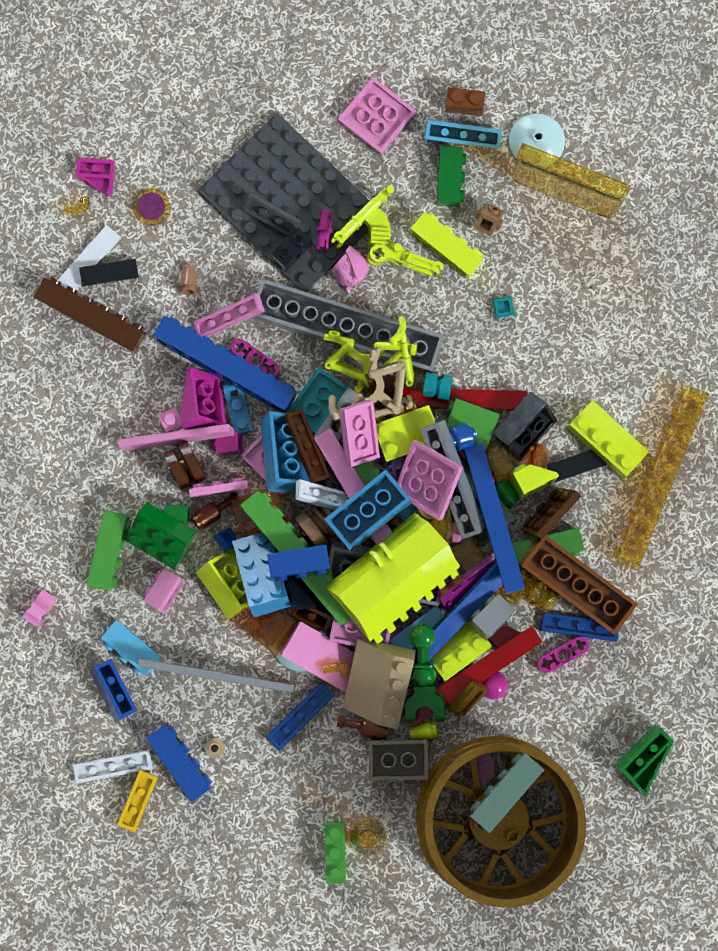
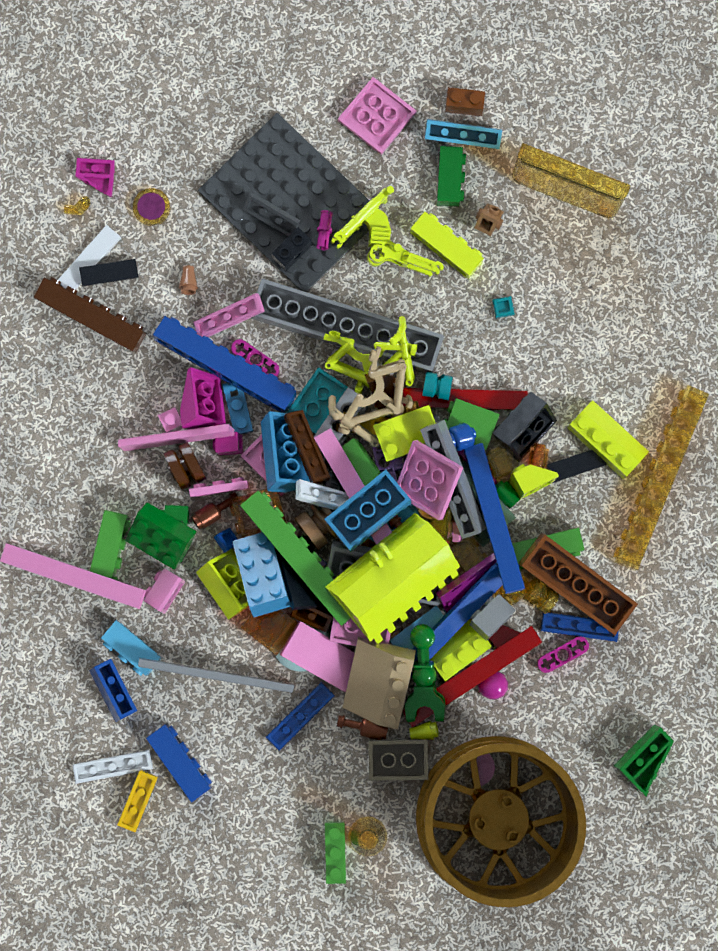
bright pink leg [22,589,57,628] -> none
tan plate [205,738,225,758] -> none
blue brick [267,545,330,582] -> none
clear yellow arm [322,662,350,677] -> none
bright pink helmet [331,245,368,292] -> none
bright pink plate [339,400,380,467] -> none
pearl gold tile [448,680,488,716] -> none
sand green brick [470,753,544,833] -> none
light aqua dish [509,114,565,169] -> none
reddish brown plate [521,488,581,539] -> none
none -> bright pink tile [0,543,146,609]

